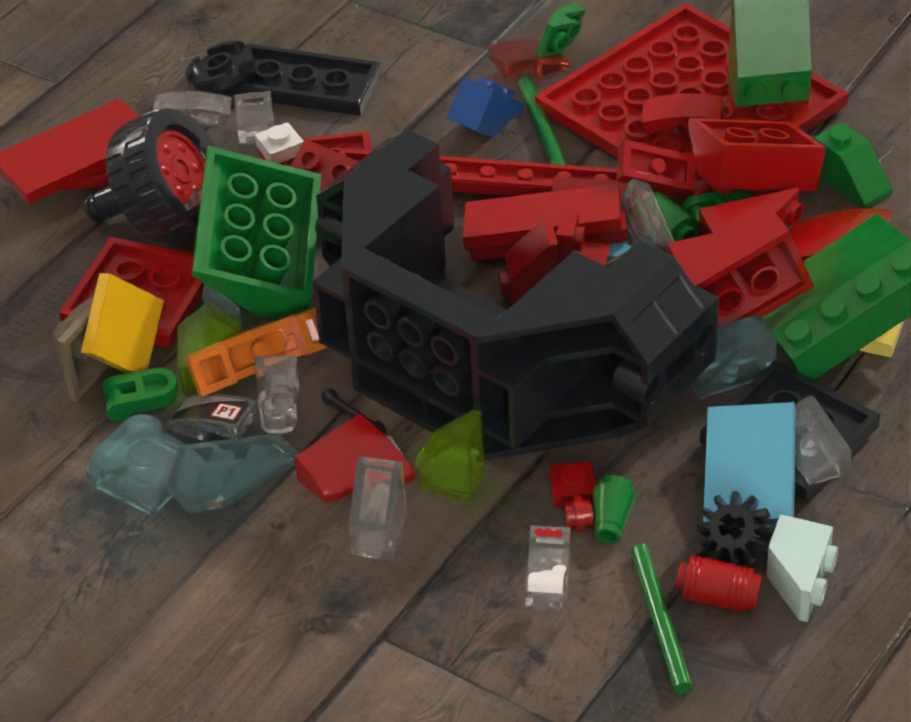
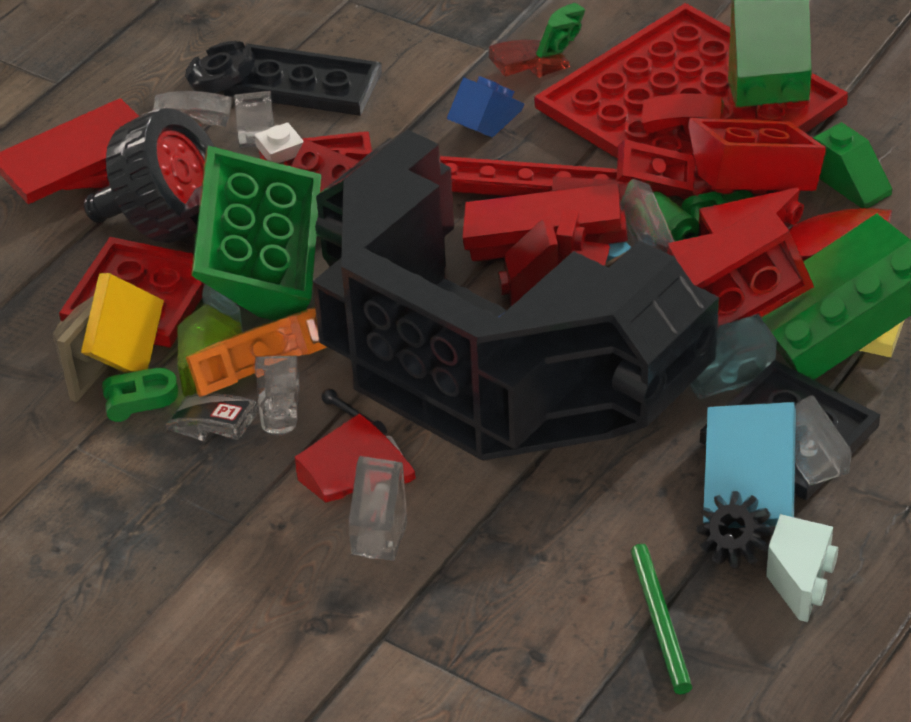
clear light blue slope [86,414,208,517] -> none
clear light blue slope [165,433,300,513] -> none
clear neon green slope [415,410,484,502] -> none
green bar [518,77,567,165] -> none
clear leg [525,525,571,612] -> none
red plate [549,461,596,531] -> none
green cone [593,475,636,544] -> none
red head [675,555,762,613] -> none

